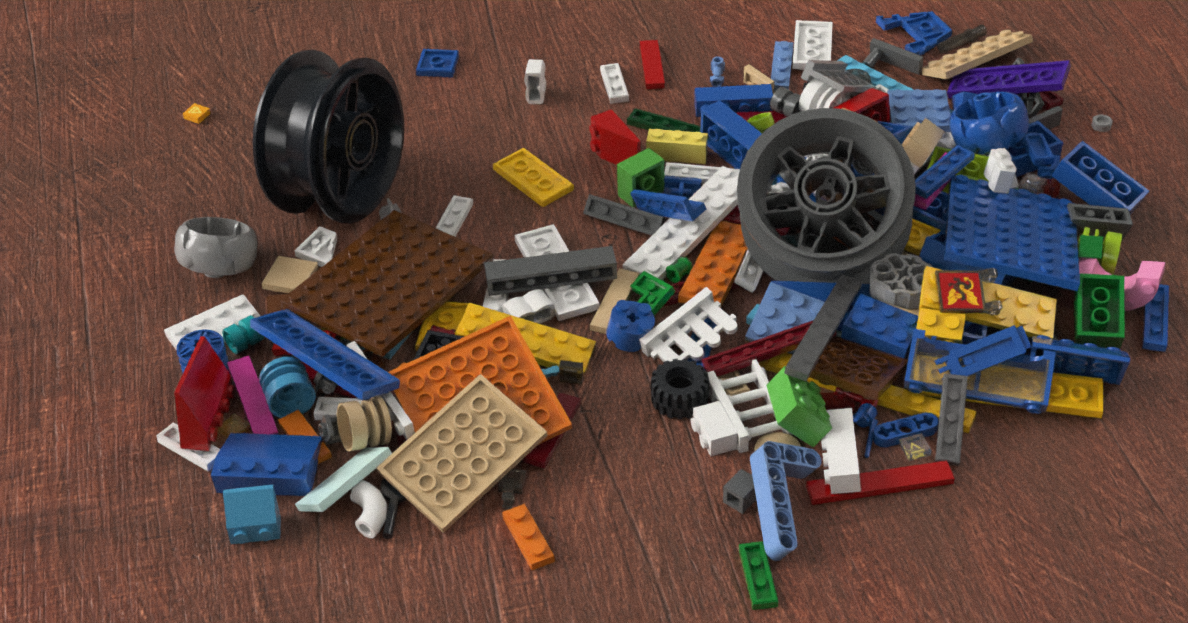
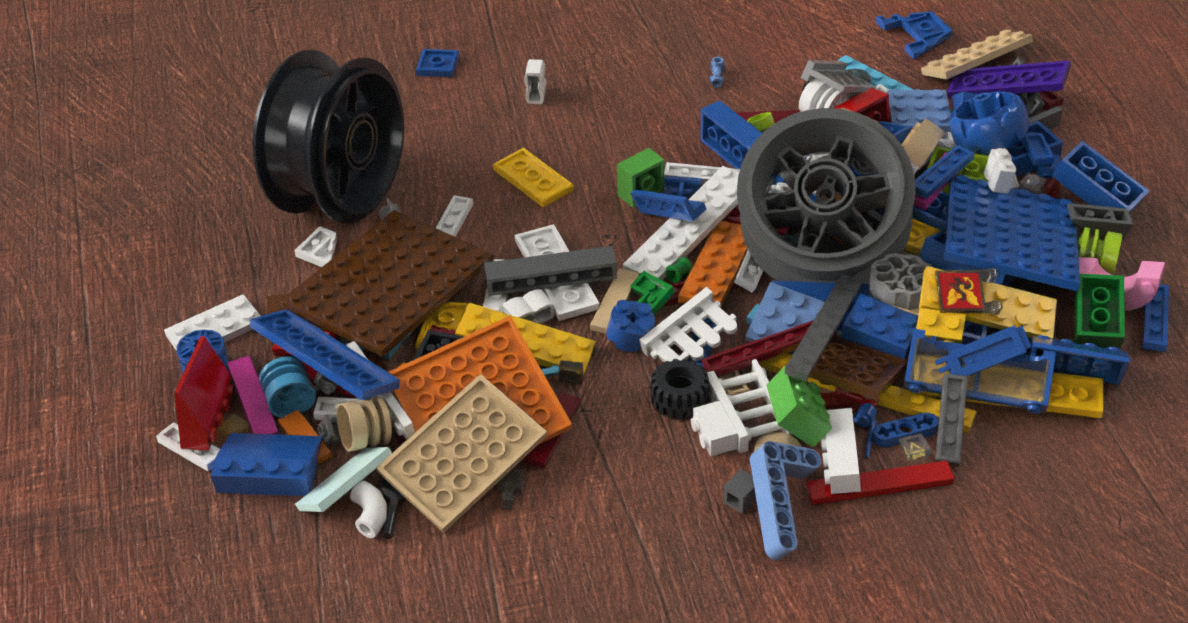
light grey wheel [174,217,258,278] -> none
light orange tile [183,103,211,124] -> none
teal wheel [222,315,264,354] -> none
dark azure slope [223,484,281,544] -> none
tan tile [262,256,319,293] -> none
orange plate [502,504,555,571] -> none
dark grey plate [583,194,666,235] -> none
red slope [589,109,641,165] -> none
white tile [600,63,629,104] -> none
dark green tile [627,108,701,132] -> none
red tile [640,40,665,90] -> none
light yellow brick [646,129,708,164] -> none
blue brick [694,84,773,117] -> none
green tile [739,541,779,610] -> none
tan plate [743,65,774,94] -> none
dark grey wheel [770,87,801,117] -> none
medium blue plate [771,41,794,91] -> none
white plate [792,20,832,70] -> none
dark grey piece [862,38,923,75] -> none
clear smoke axle [937,24,987,53] -> none
green tile [1079,235,1103,259] -> none
light grey tile [1091,114,1113,132] -> none

